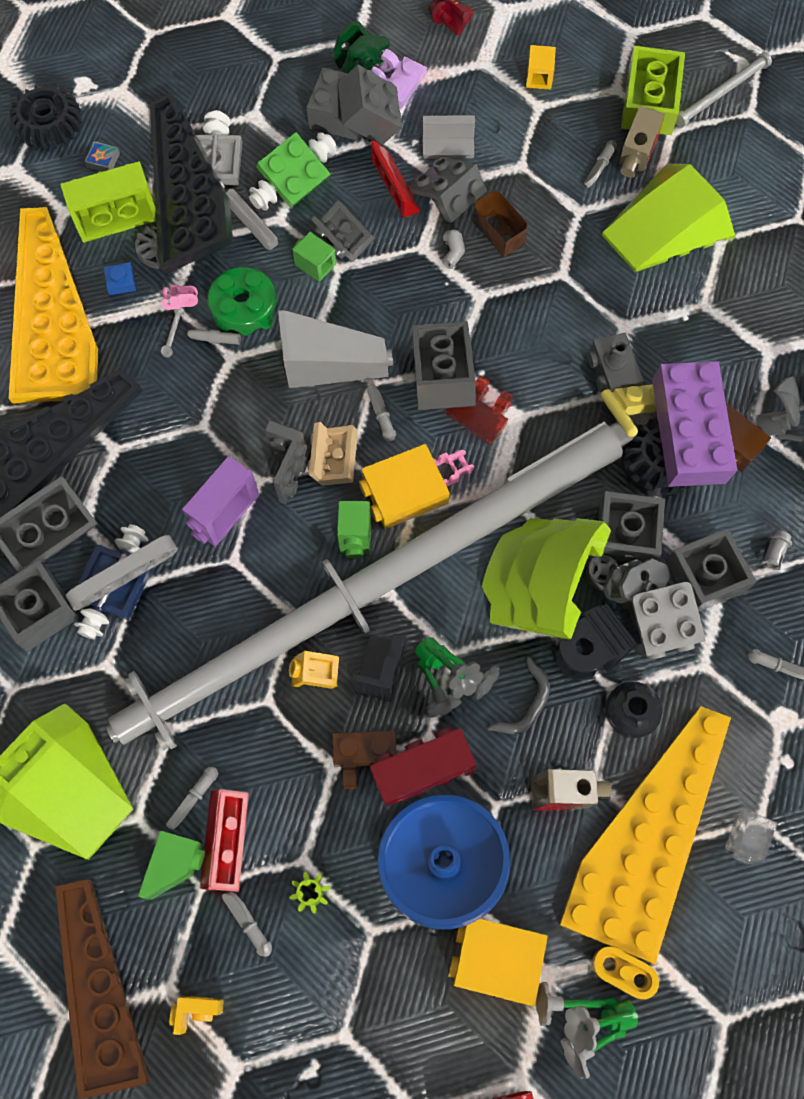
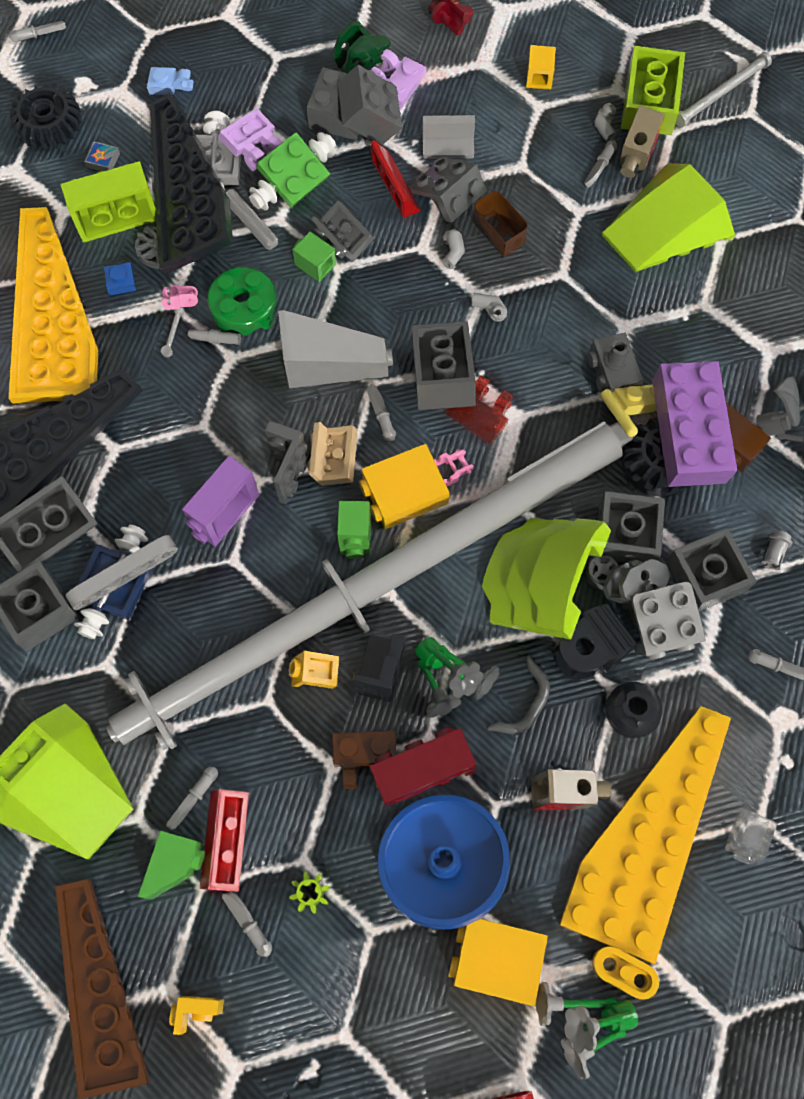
none -> light grey piece [9,21,66,42]
none -> light blue plate [147,67,194,95]
none -> lavender plate [218,109,283,171]
none -> light grey arm [472,293,507,322]
none -> light grey arm [594,103,617,142]

